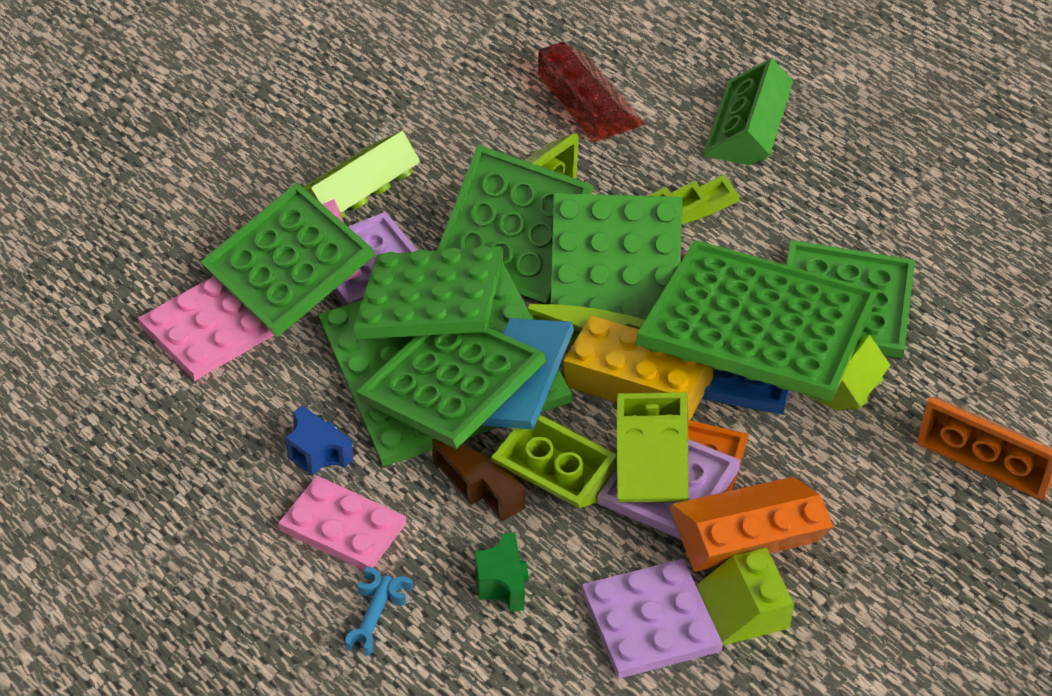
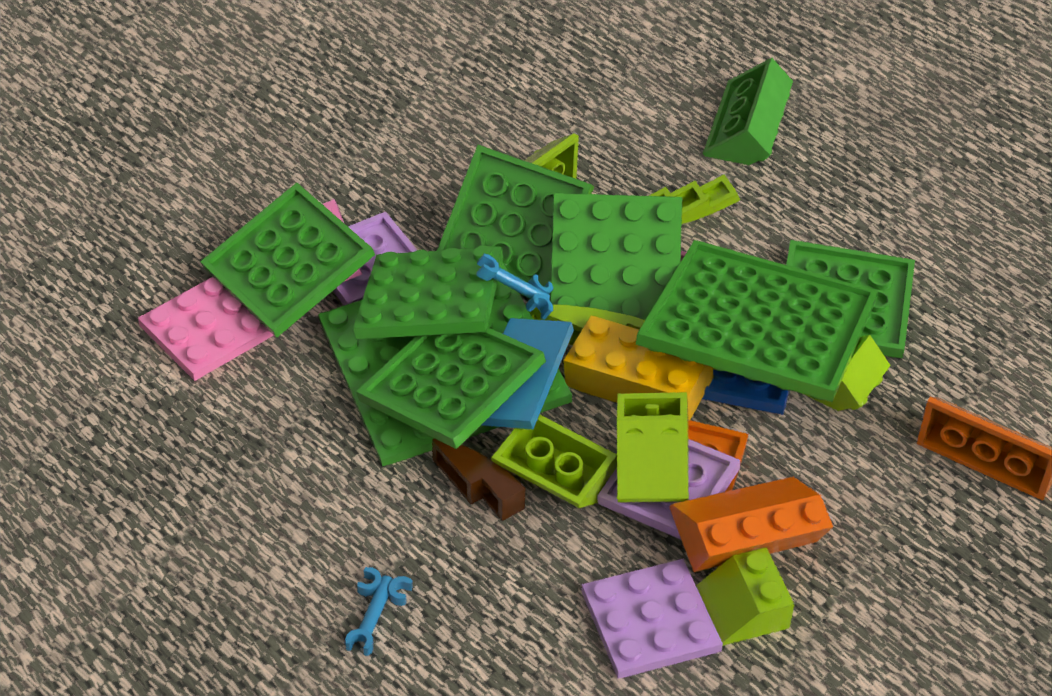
bright pink plate [278,476,406,571] -> none
blue brick [286,406,353,476] -> none
slope [303,130,421,218] -> none
green brick [475,532,528,612] -> none
clear red slope [538,41,644,143] -> none
none -> dark azure bar [476,253,553,320]

